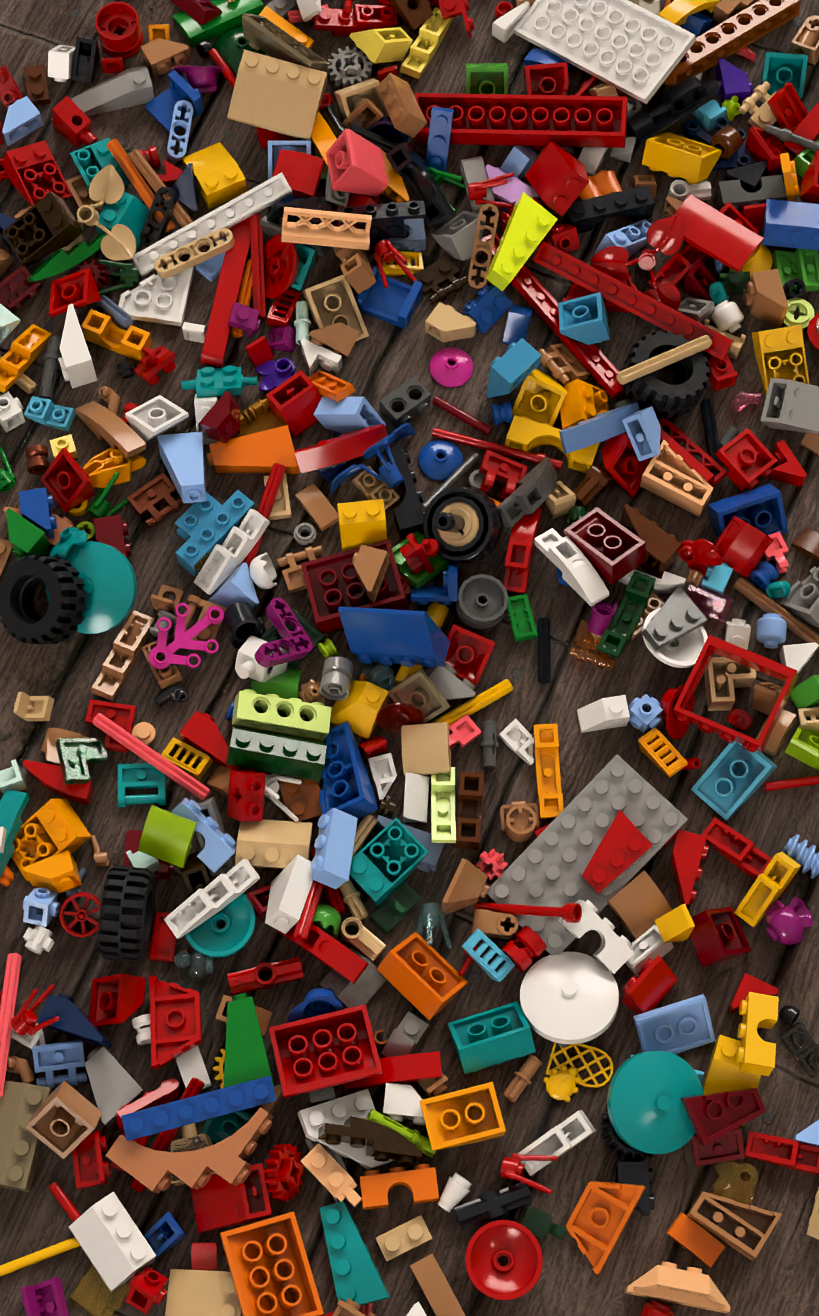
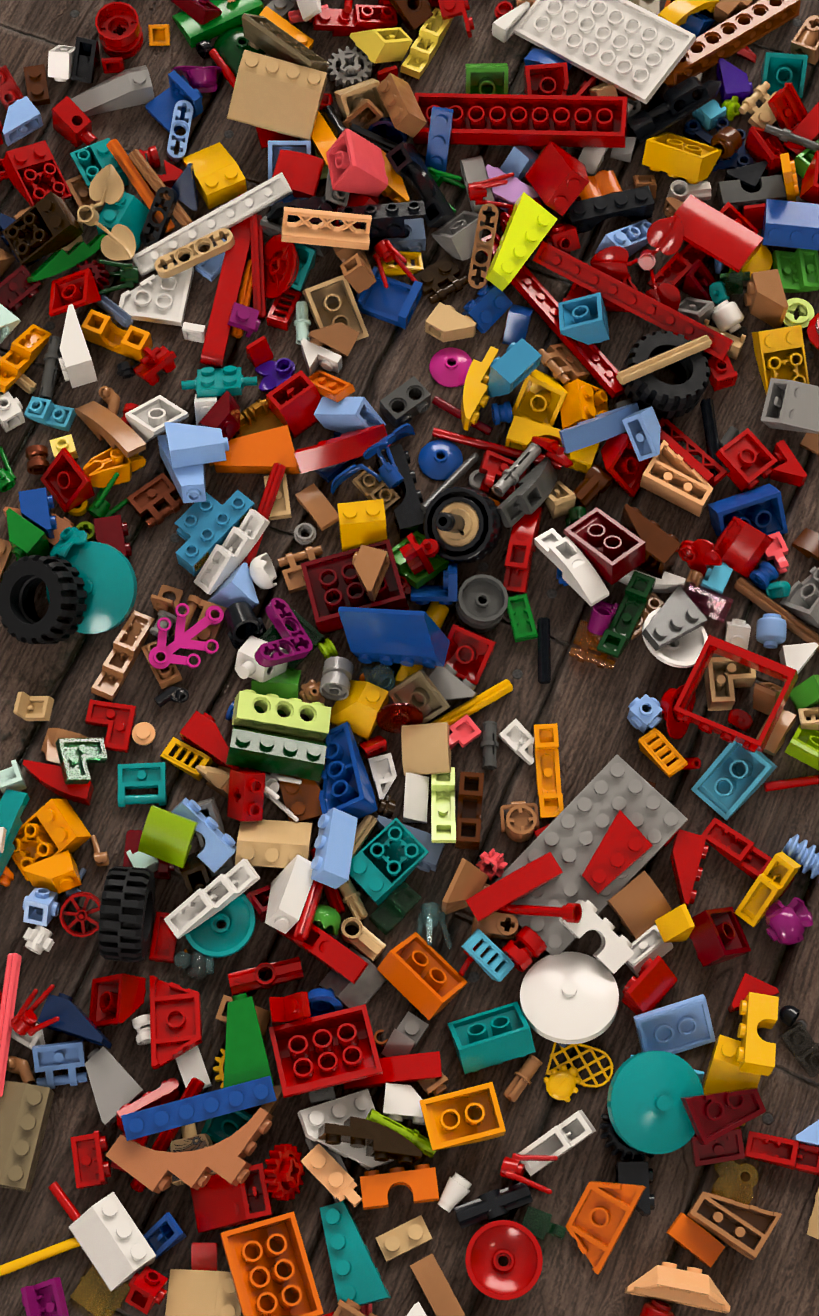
medium nougat slope [25,1081,103,1159] -> none
coral axle [92,713,210,801] -> none
medium nougat slope [140,38,191,77] -> none
magenta slope [268,325,296,352] -> none
white slope [577,695,630,733] -> none
clear pink arm [730,392,761,412] -> none
black bush [783,278,805,299] -> none
none -> light blue slope [164,422,229,469]
none -> tan slope [195,765,230,788]
none -> red slope [269,992,311,1026]
none -> yellow slope [461,346,499,431]
none -> red slope [465,852,563,922]
none -> light grey pin [492,443,542,497]
none -> red bar [531,436,564,455]
none -> red bar [545,451,574,468]

